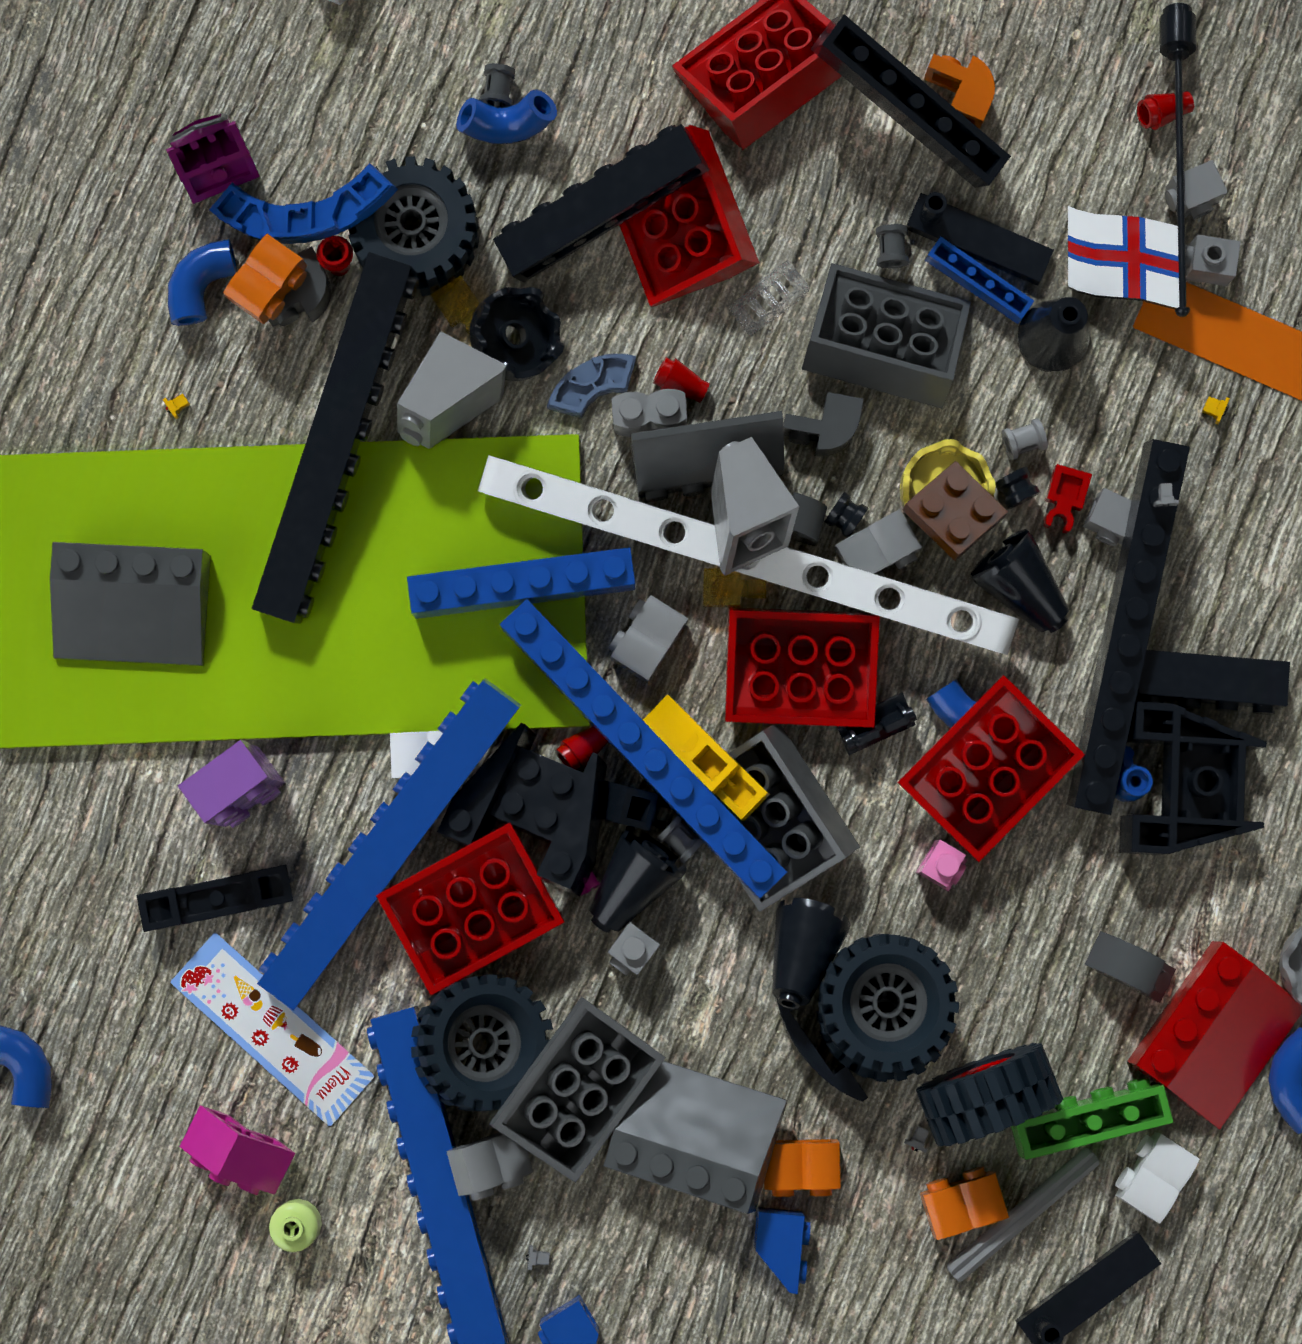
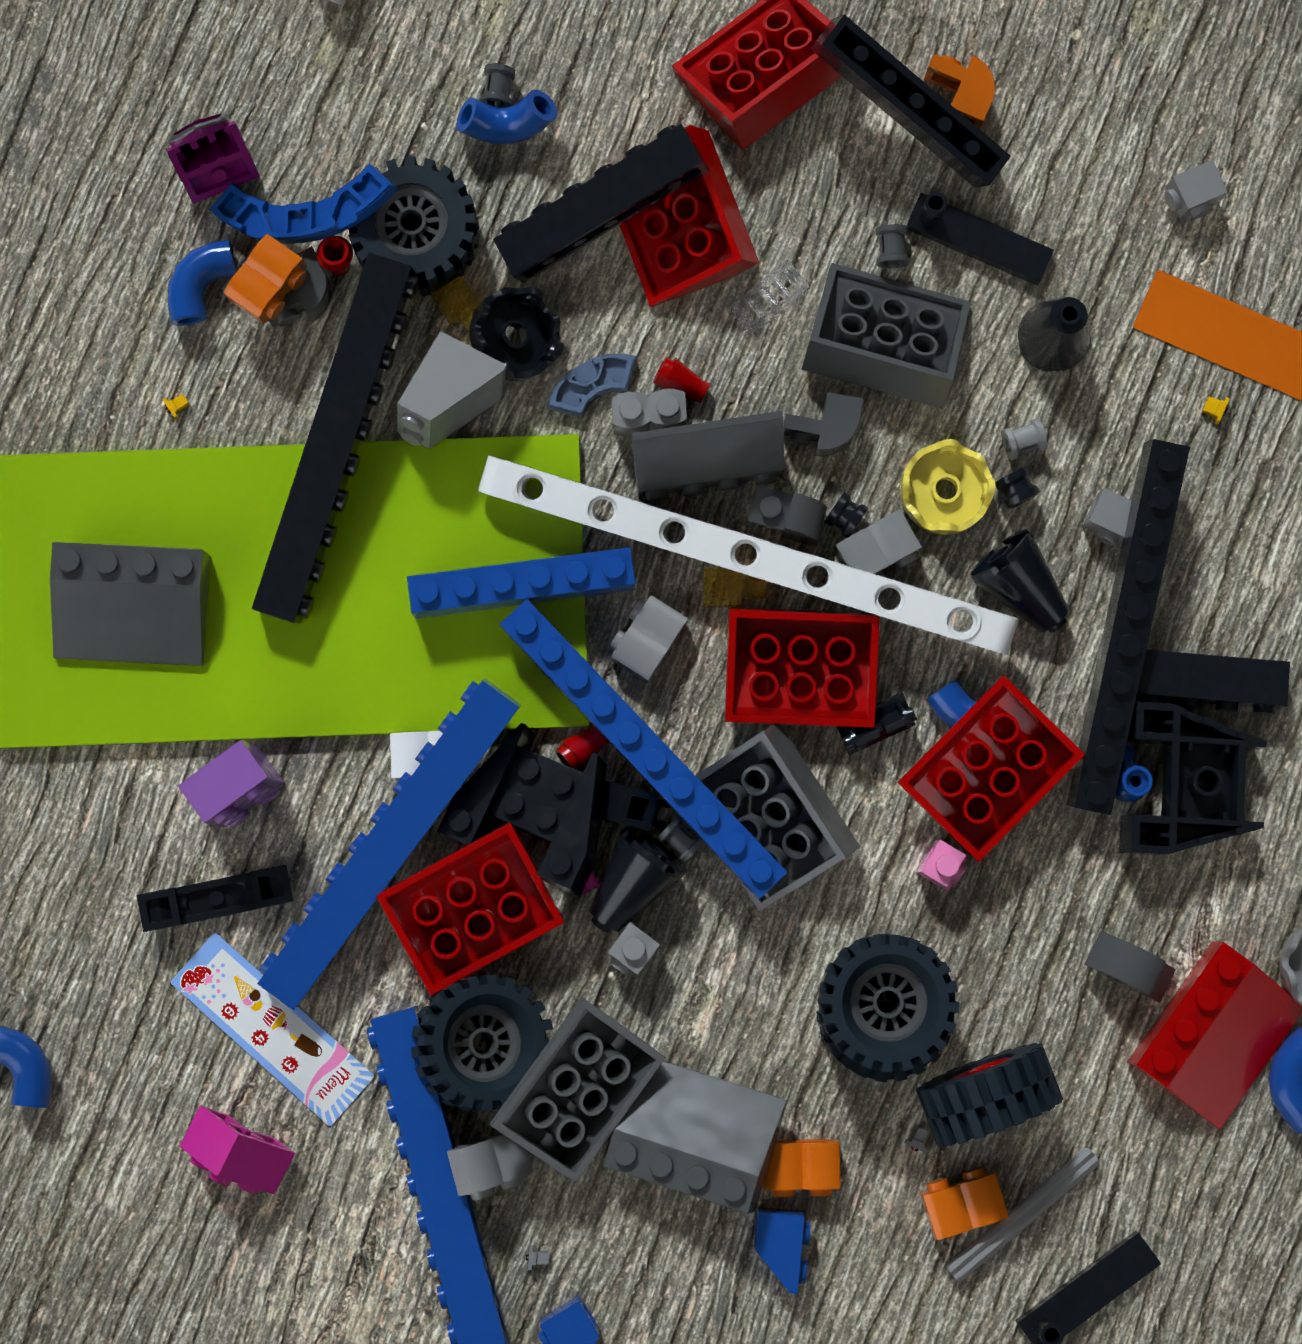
yellowish green head [269,1199,322,1252] -> none
yellow slope [643,694,770,821] -> none
light grey slope [711,437,799,576] -> none
black cone [772,898,851,1009] -> none
black slope [772,975,868,1102] -> none
reddish brown plate [902,461,1008,561] -> none
blue piece [925,236,1034,324] -> none
bright green brick [1011,1077,1174,1160] -> none
red plate [1043,464,1092,534] -> none
flag [1068,3,1197,317] -> none
white brick [1115,1132,1200,1224] -> none
red cone [1137,91,1194,130] -> none
light grey piece [1154,483,1179,508] -> none
light grey brick [1185,234,1241,286] -> none

